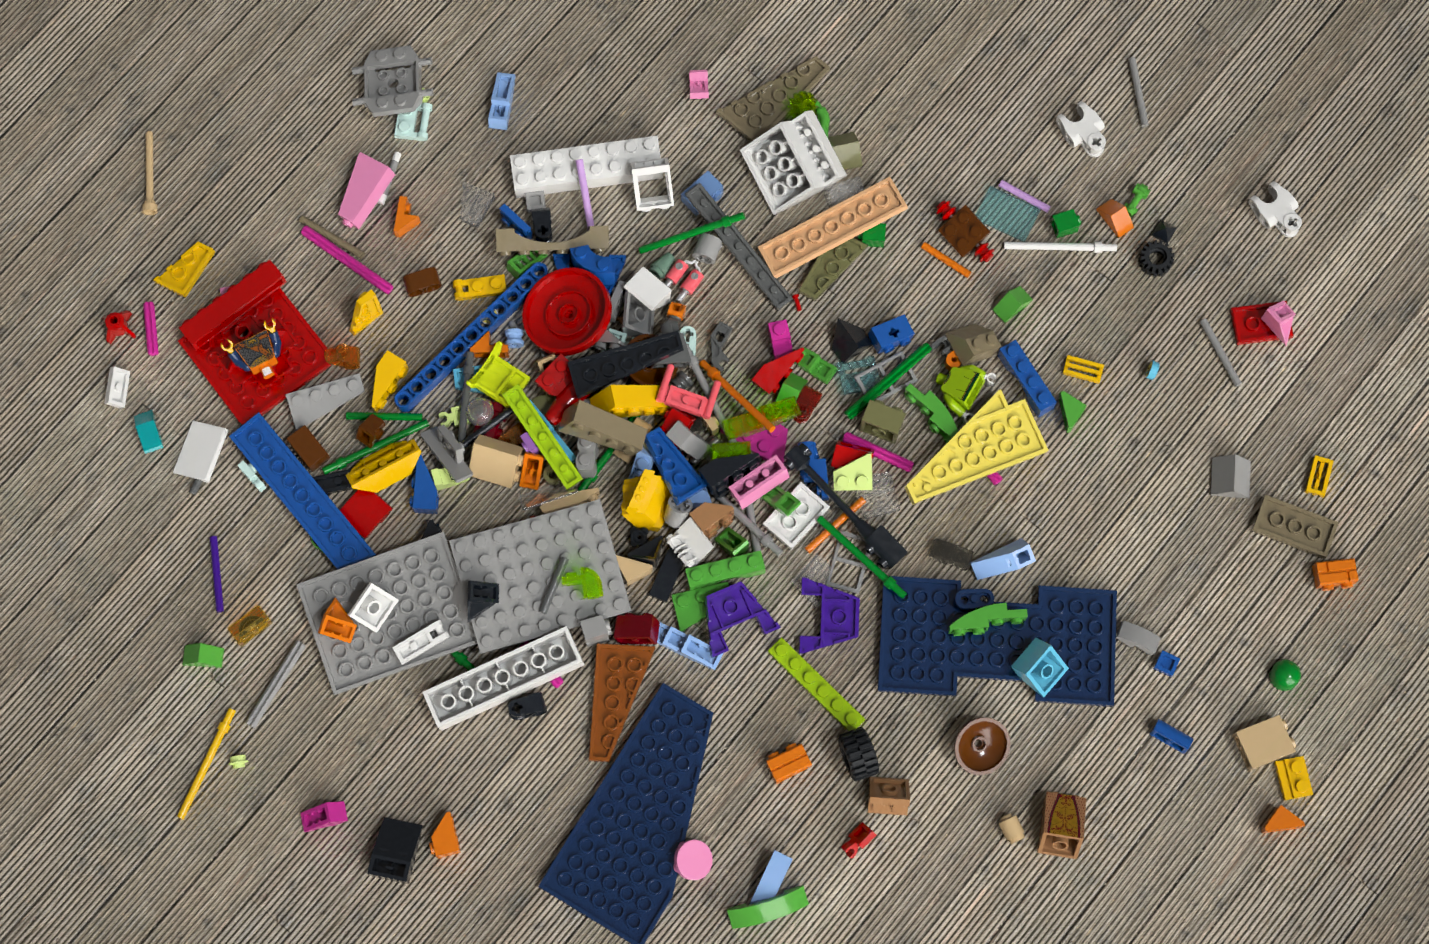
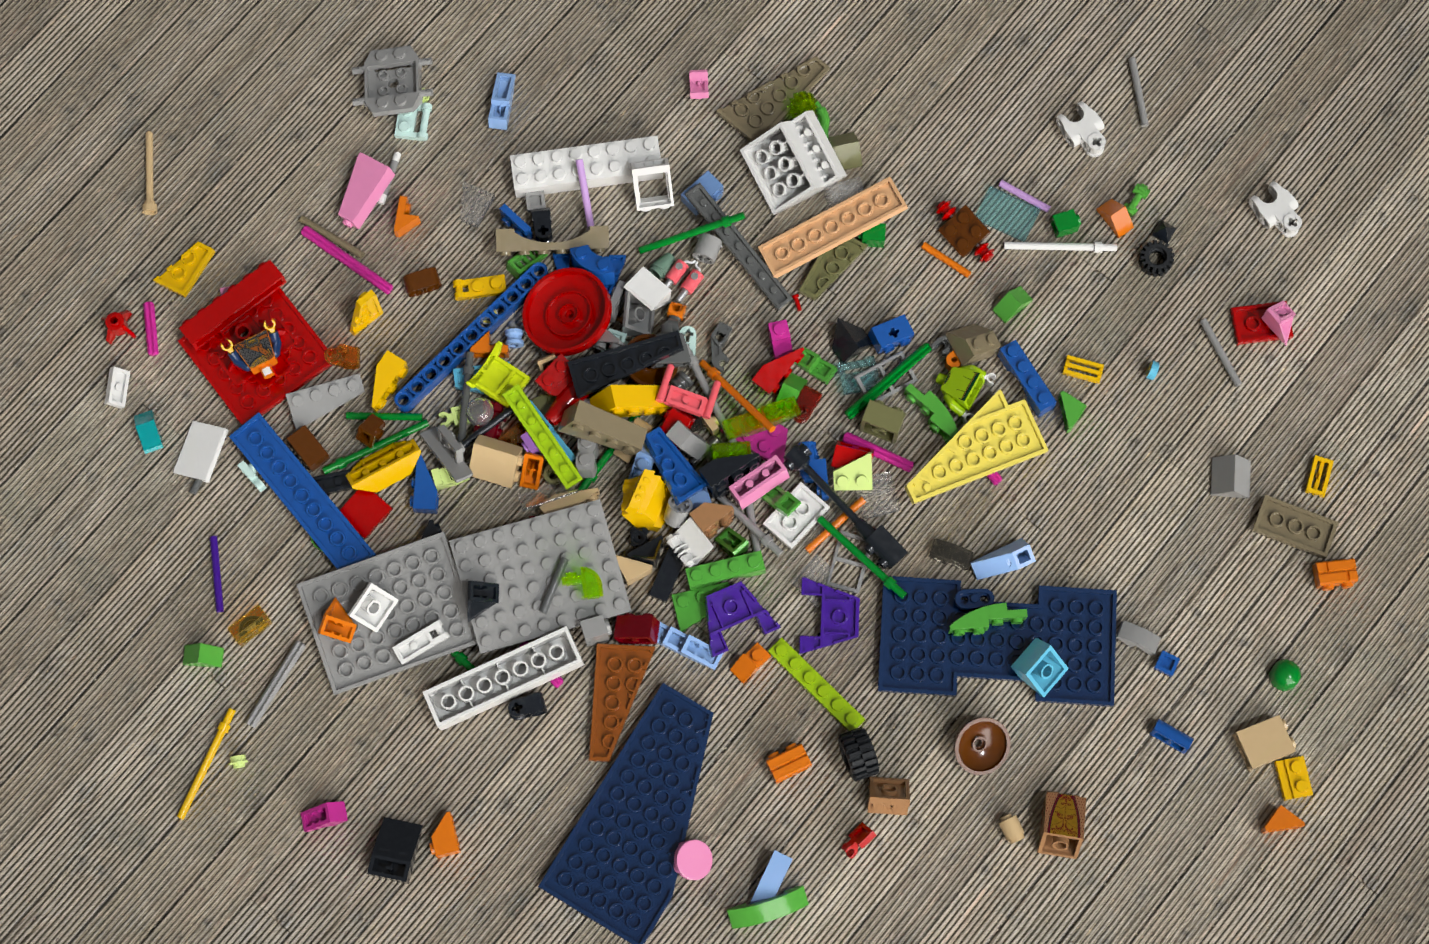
none -> orange slope [730,642,771,684]

